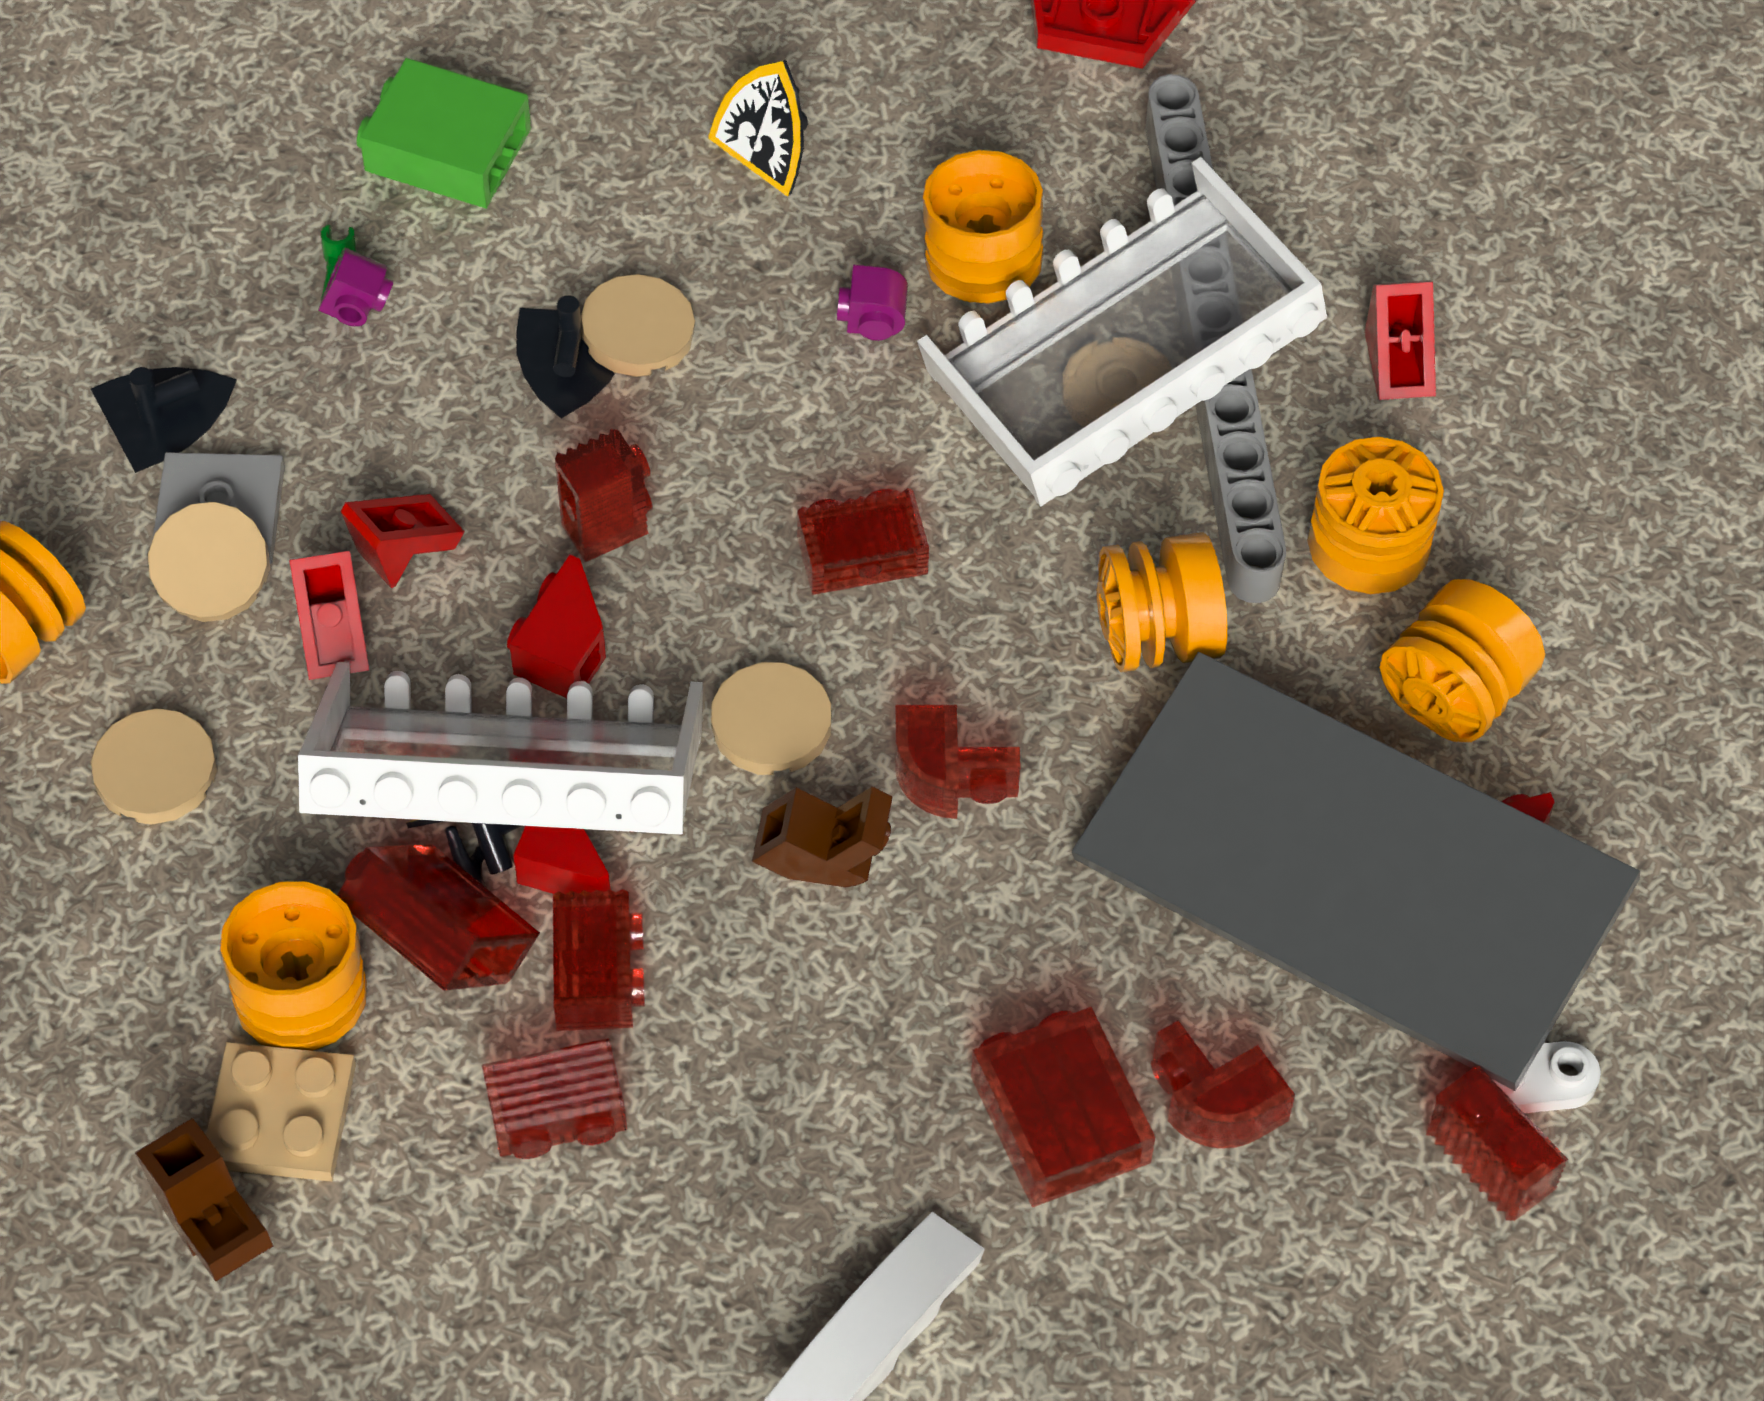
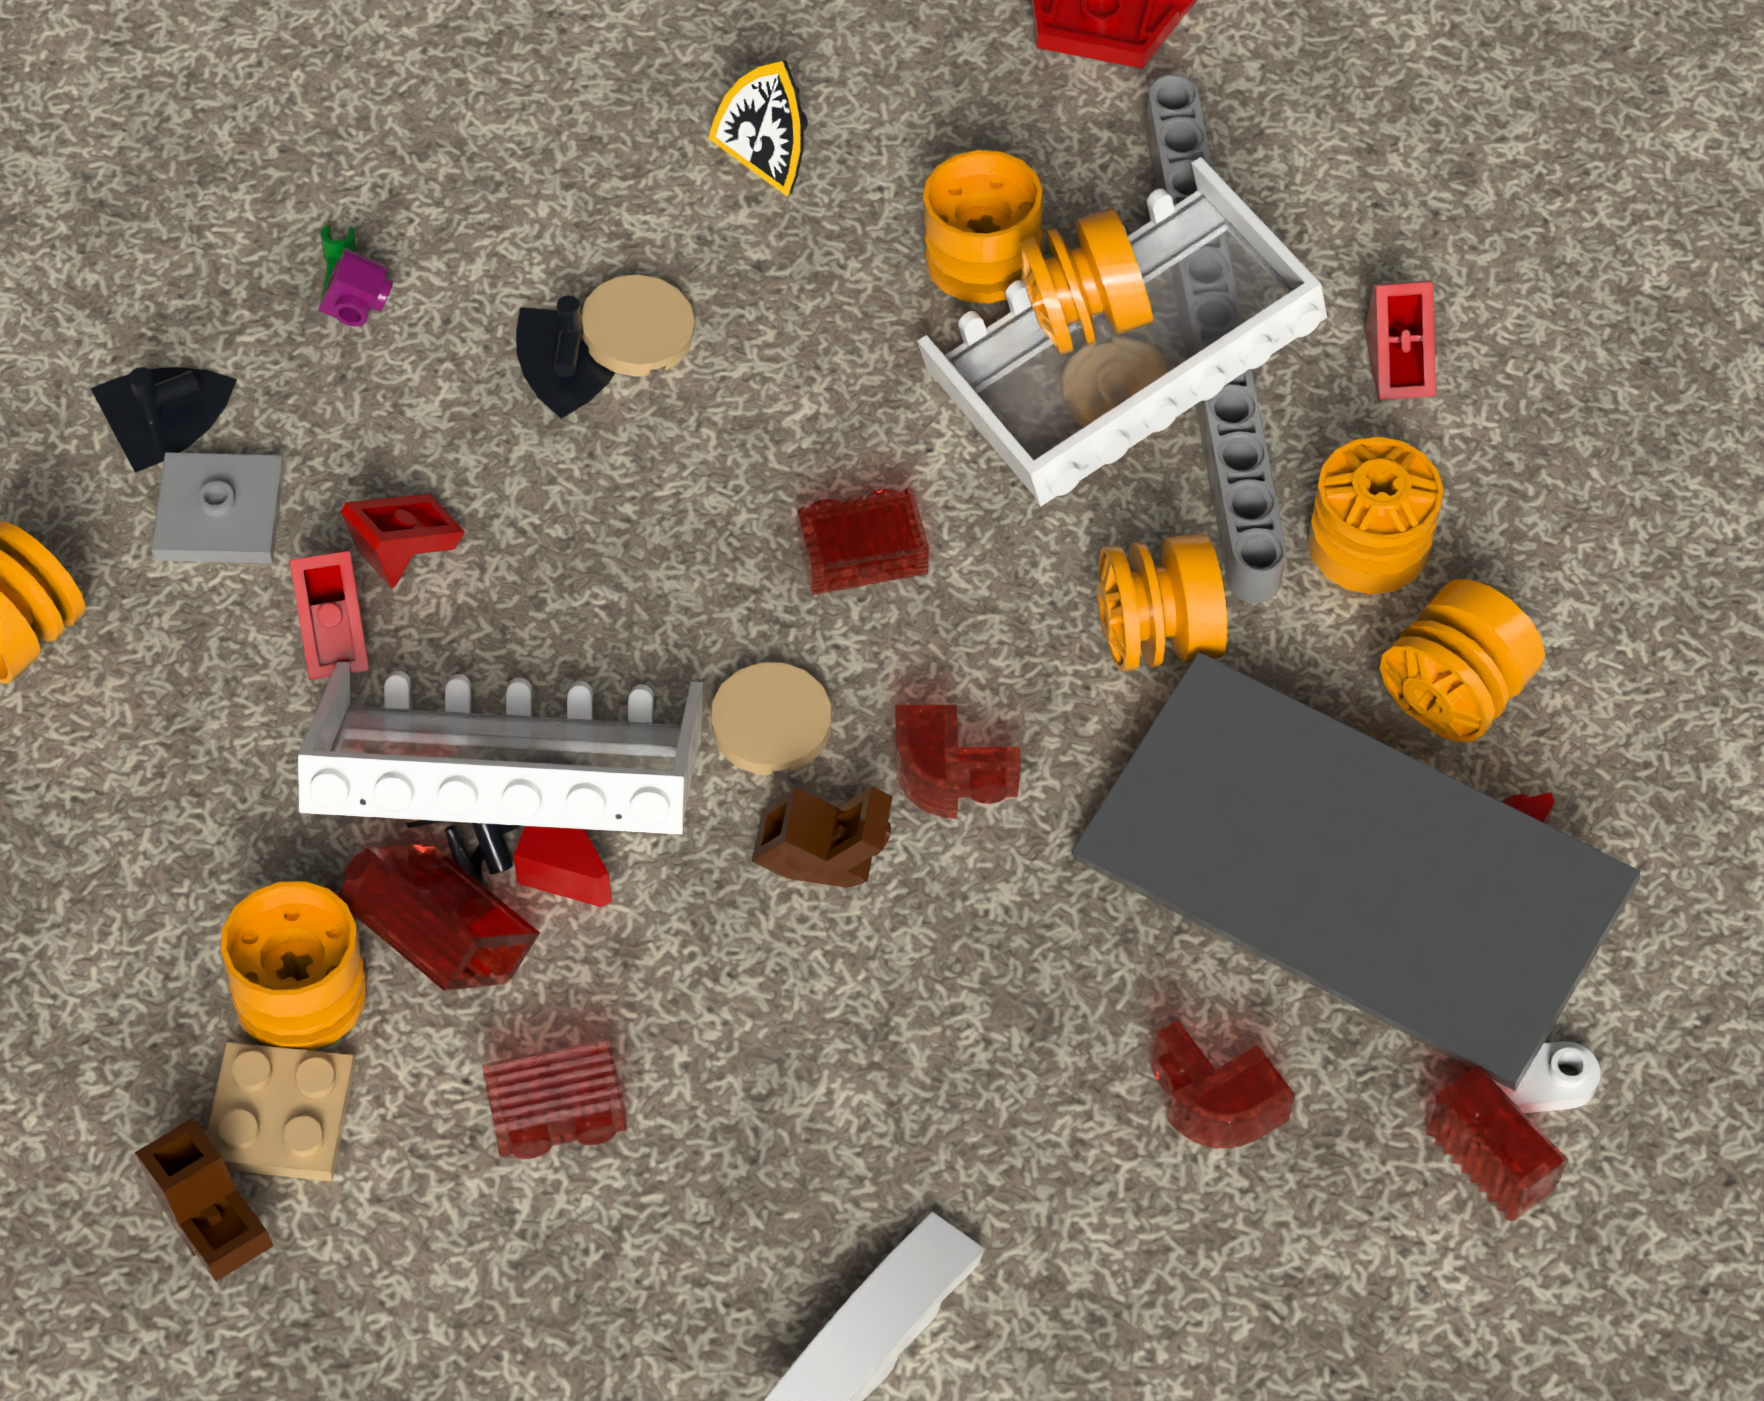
tan tile [91,708,217,825] -> none
tan tile [148,502,270,622] -> none
bright green brick [357,58,531,209] -> none
red slope [507,555,606,699] -> none
clear red brick [553,889,645,1031] -> none
clear red brick [555,429,653,562] -> none
magenta plate [836,265,908,341] -> none
clear red brick [971,1006,1156,1208] -> none
none -> light orange wheel [1019,206,1153,356]

